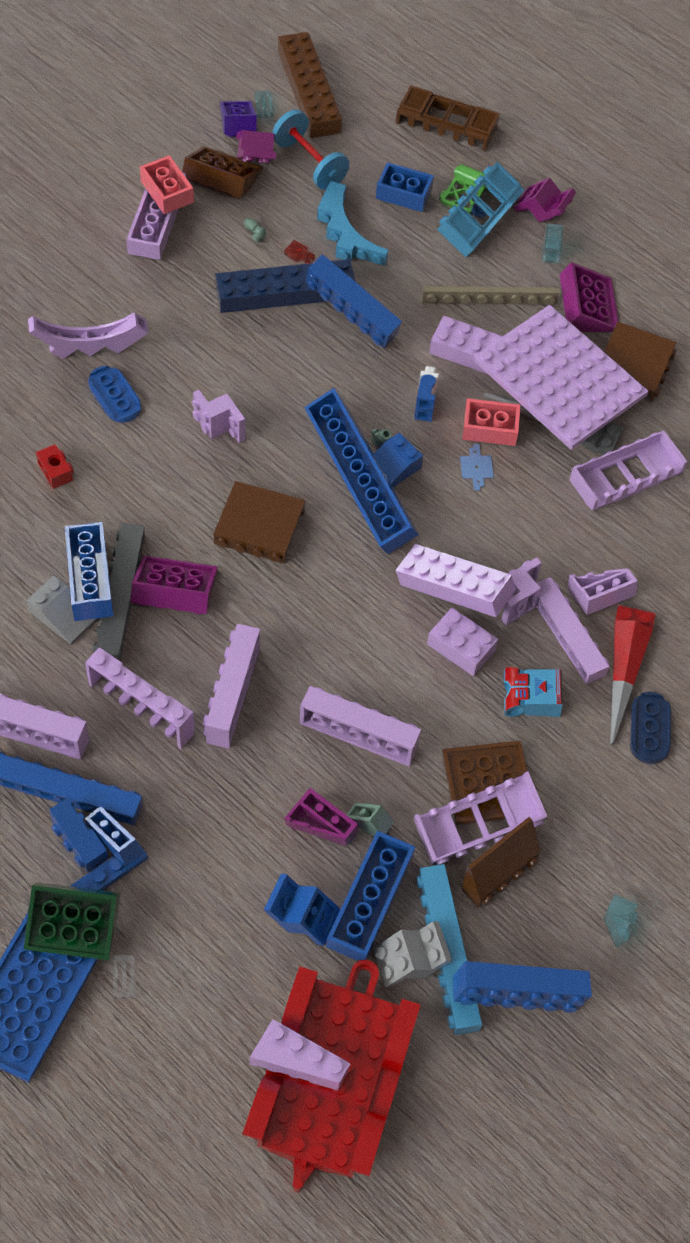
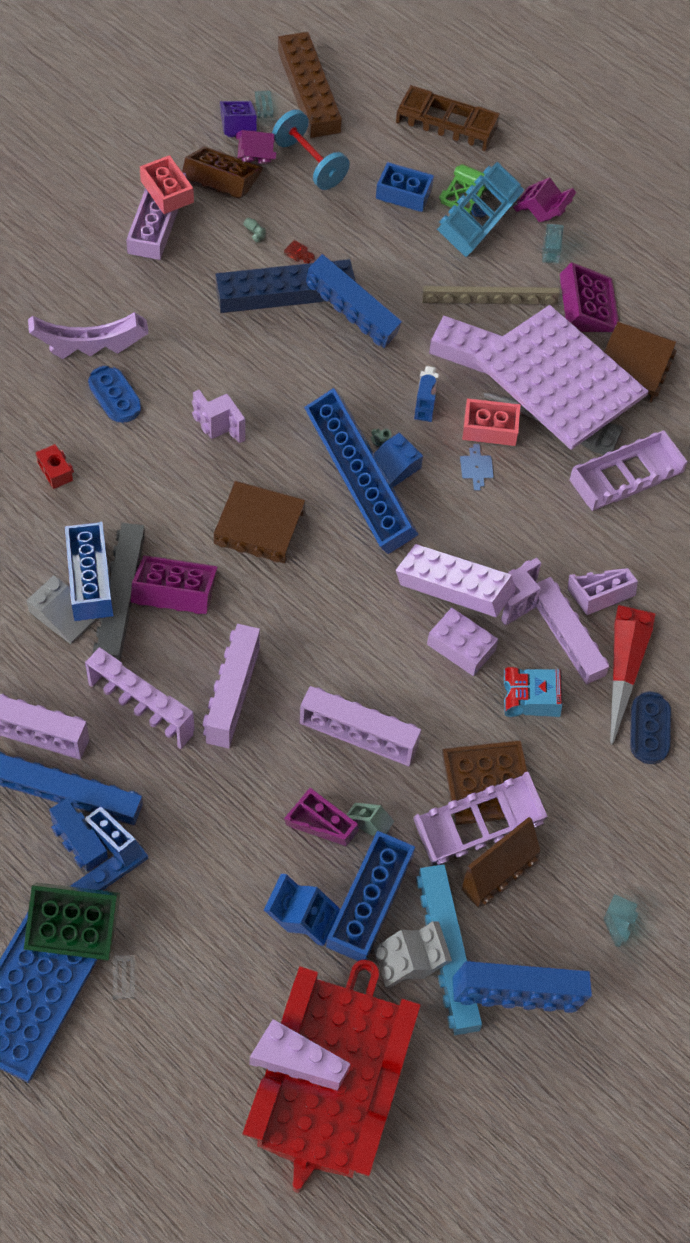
dark azure arch [317,181,388,266] -> none

